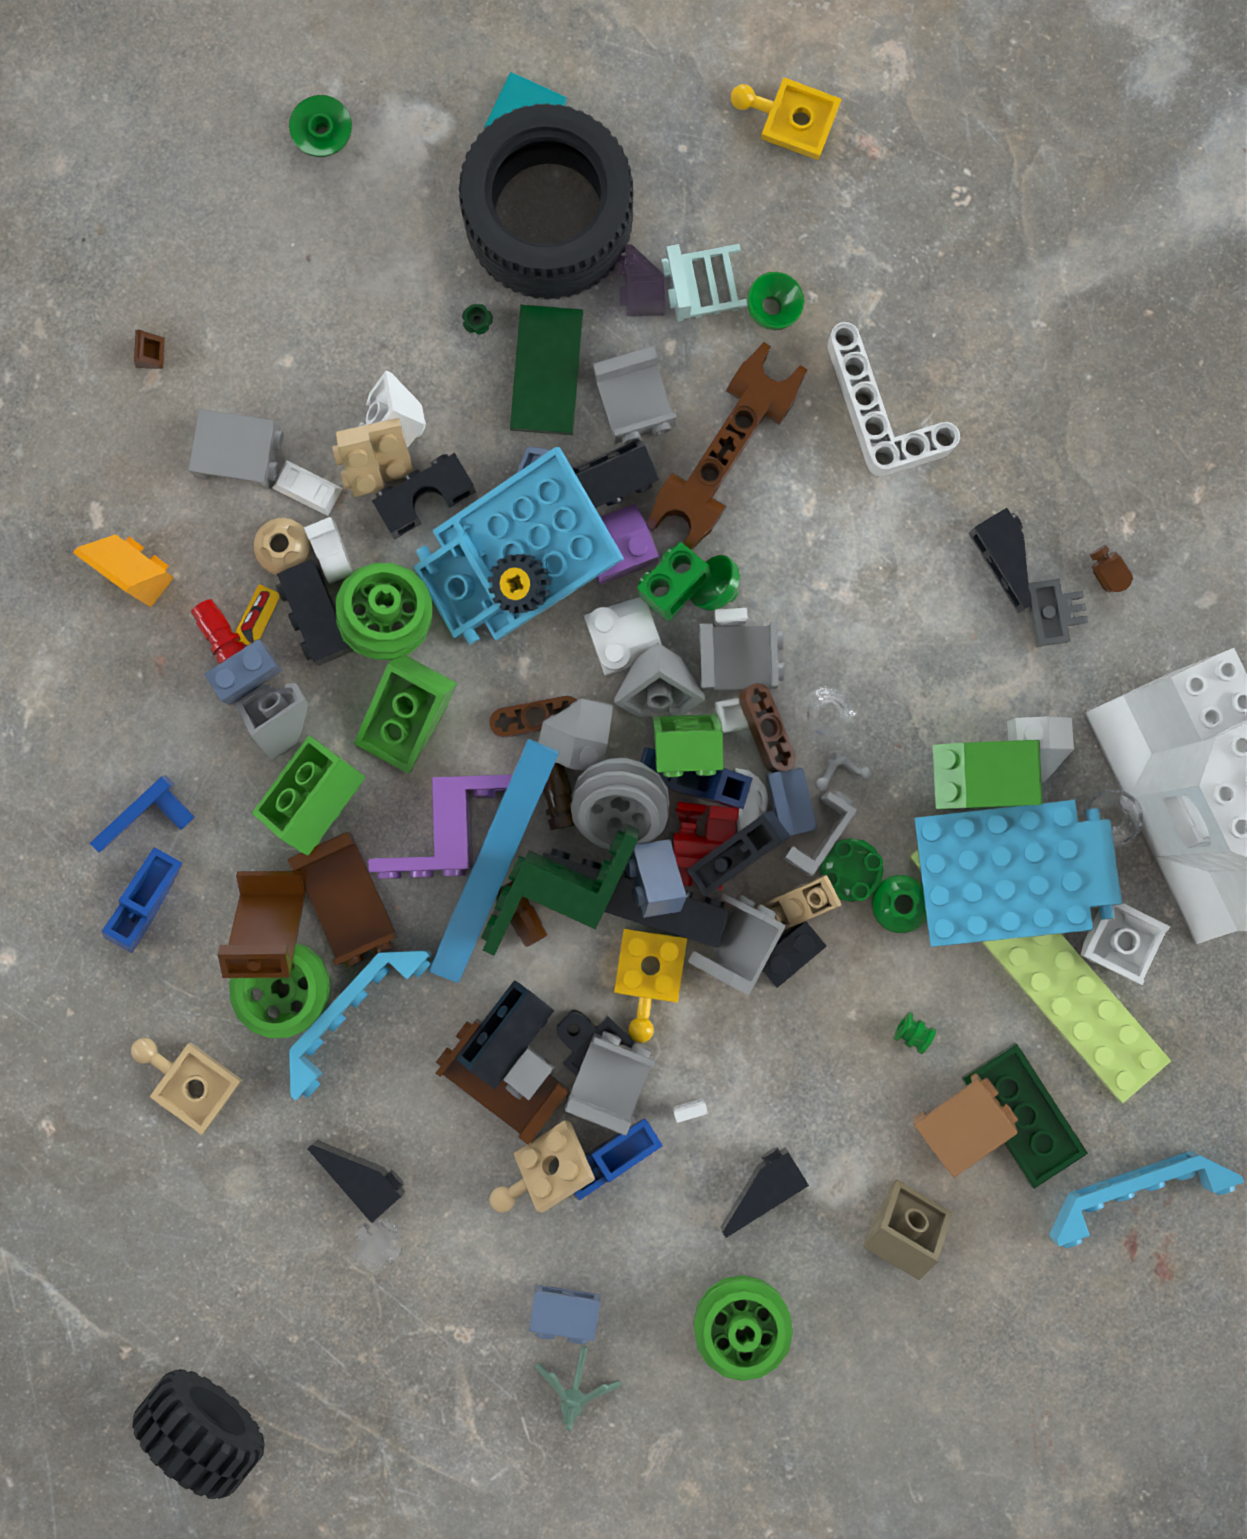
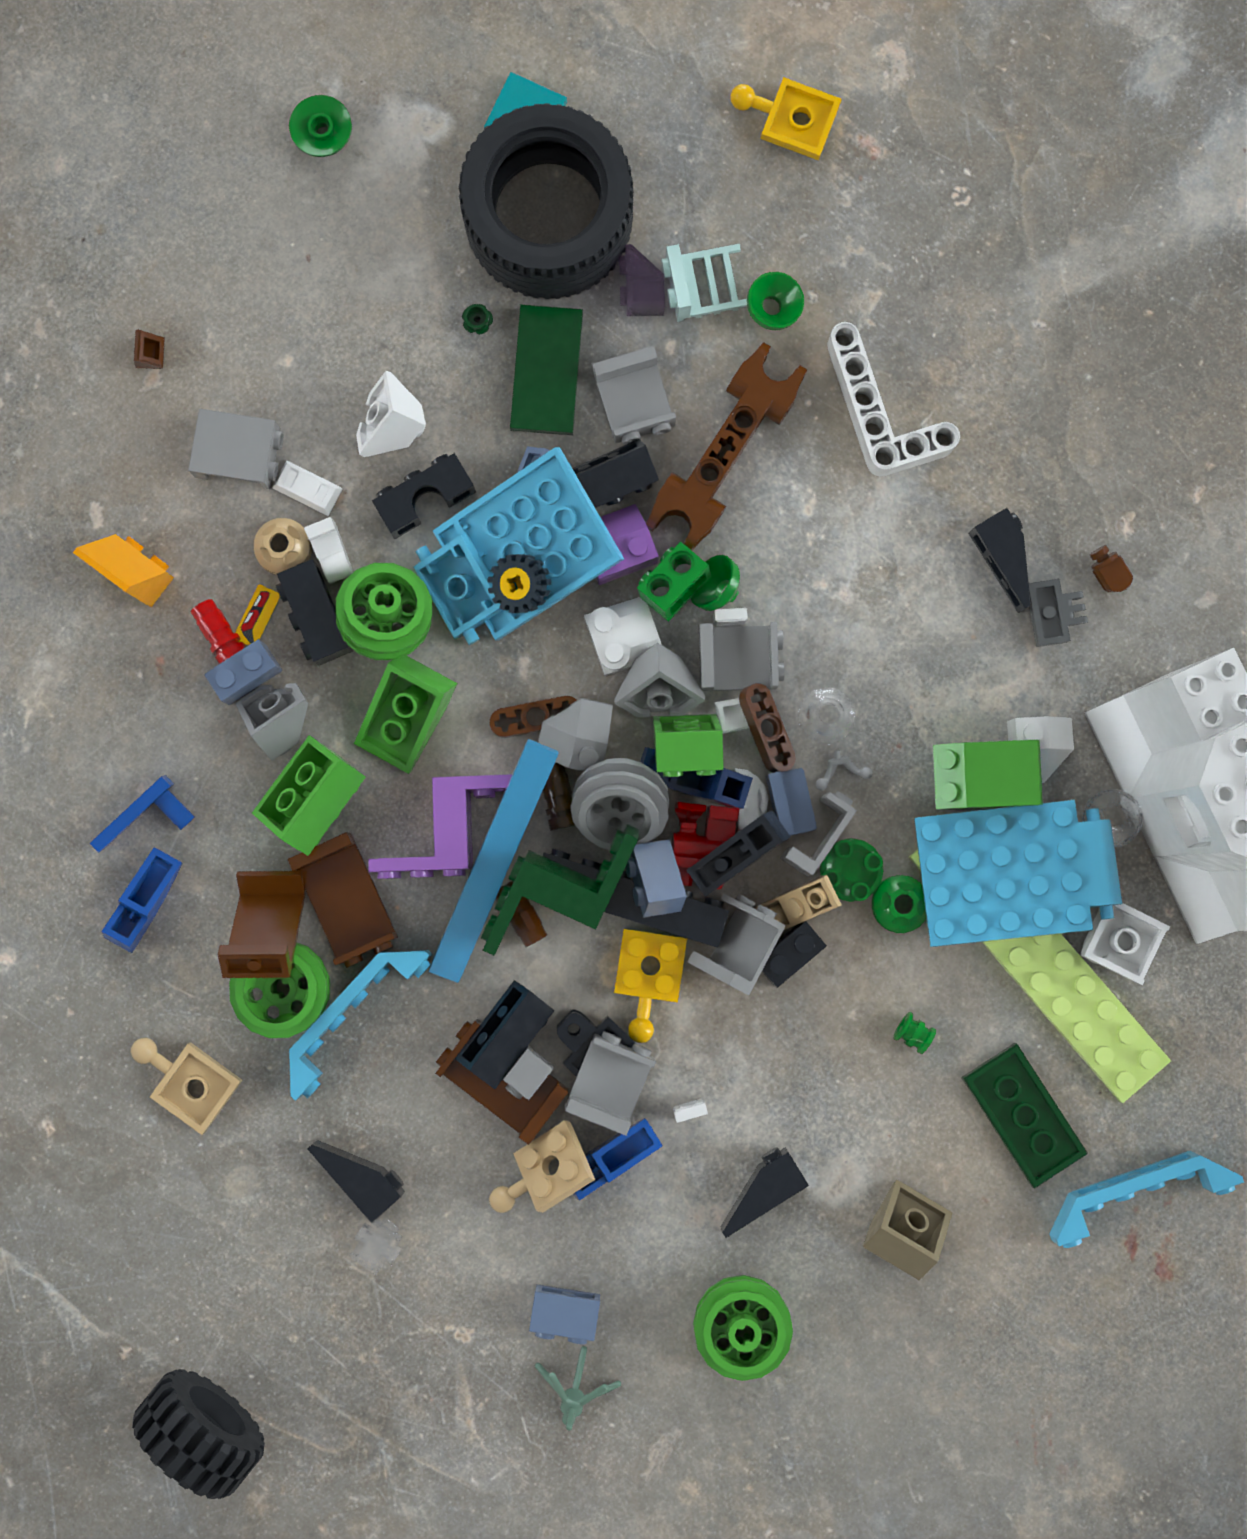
tan plate [332,418,414,497] -> none
medium nougat panel [913,1073,1018,1178] -> none

